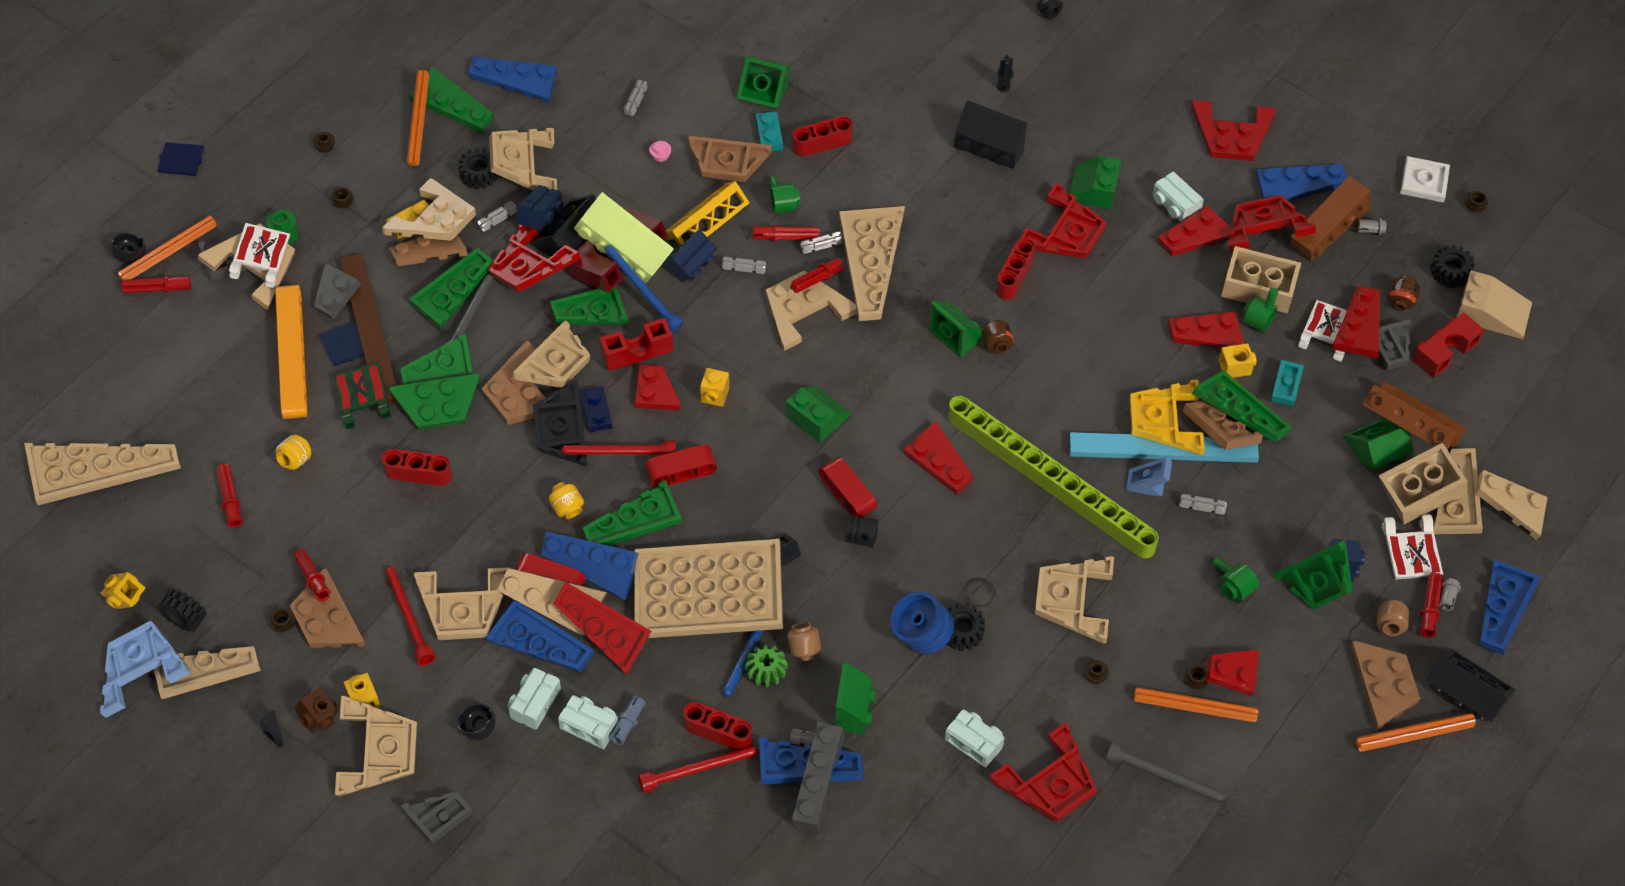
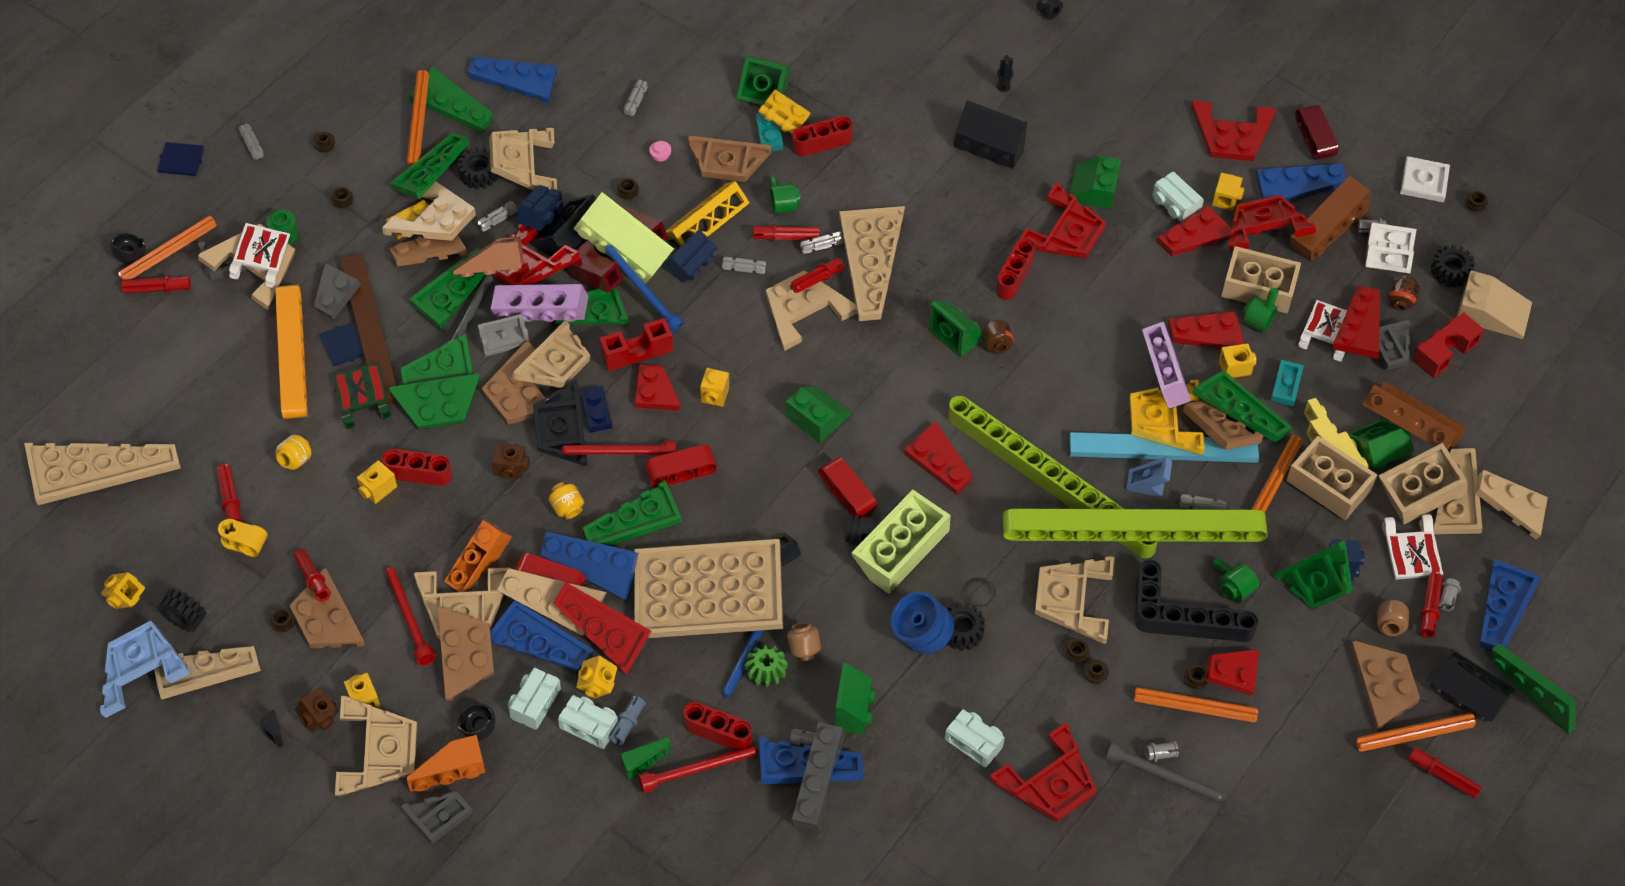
none -> yellow piece [218,519,268,557]
none -> light grey axle [239,123,264,160]
none -> yellow brick [357,460,397,504]
none -> green wing [390,132,469,199]
none -> orange slope [406,735,485,792]
none -> medium nougat wing [438,607,494,702]
none -> orange slope [444,520,512,592]
none -> nougat slope [453,236,524,277]
none -> light grey hinge [478,314,529,357]
none -> lavender brick [491,284,588,322]
none -> reddish brown brick [492,443,530,479]
none -> yellow brick [576,656,617,698]
none -> dark brown plate [617,178,639,199]
none -> green slope [621,737,671,780]
none -> yellow plate [758,90,811,134]
none -> yellowish green slope [852,490,951,594]
none -> lime beam [1002,509,1268,542]
none -> dark brown plate [1065,639,1090,663]
none -> black beam [1135,559,1259,642]
none -> lavender brick [1142,321,1191,409]
none -> light grey pin [1145,741,1179,763]
none -> yellow brick [1212,172,1245,211]
none -> orange axle [1251,435,1303,513]
none -> tan brick [1286,436,1377,520]
none -> dark red beam [1295,105,1338,160]
none -> light yellow slope [1304,398,1368,468]
none -> white slope [1365,223,1417,273]
none -> red axle [1408,747,1481,798]
none -> green wing [1492,643,1576,734]

